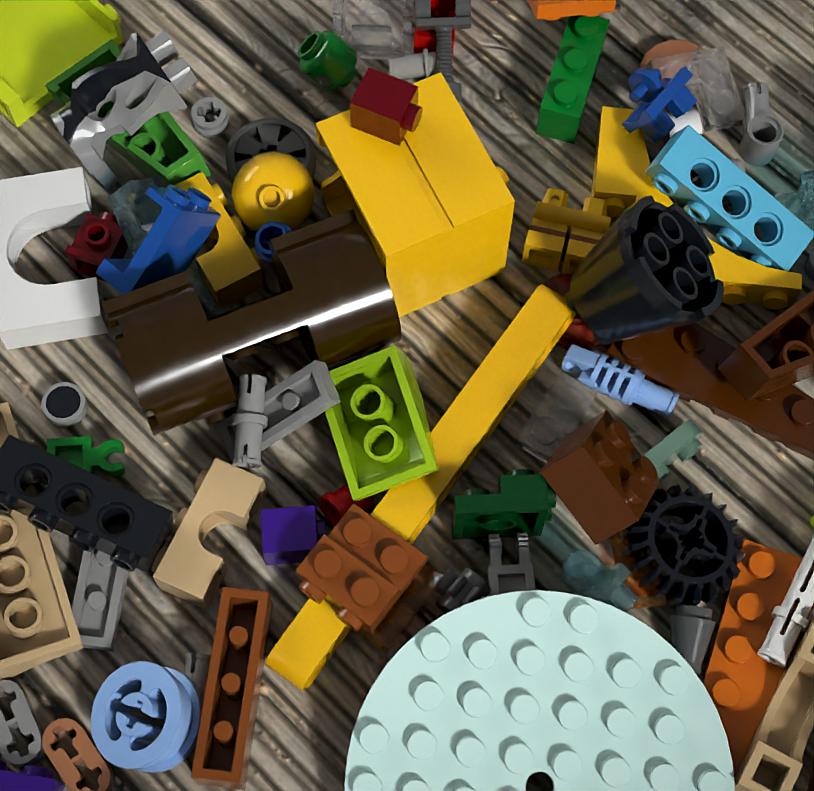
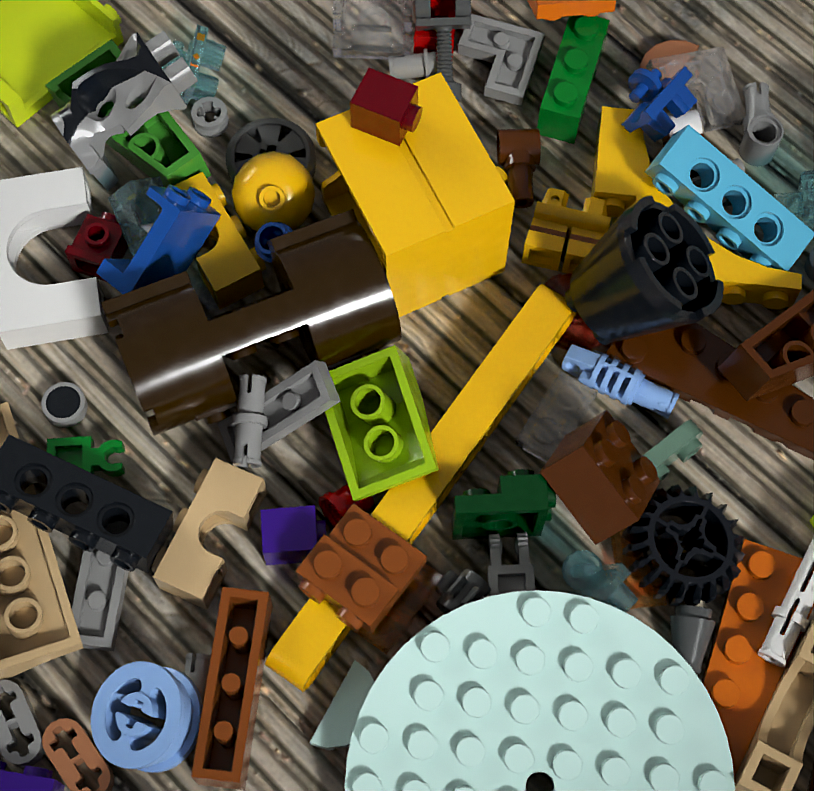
green head [298,30,358,91] -> none
none -> clear light blue hips [161,24,226,105]
none -> light aqua tile [310,660,374,750]
none -> light grey plate [458,14,545,106]
none -> reddish brown pin [497,128,541,209]

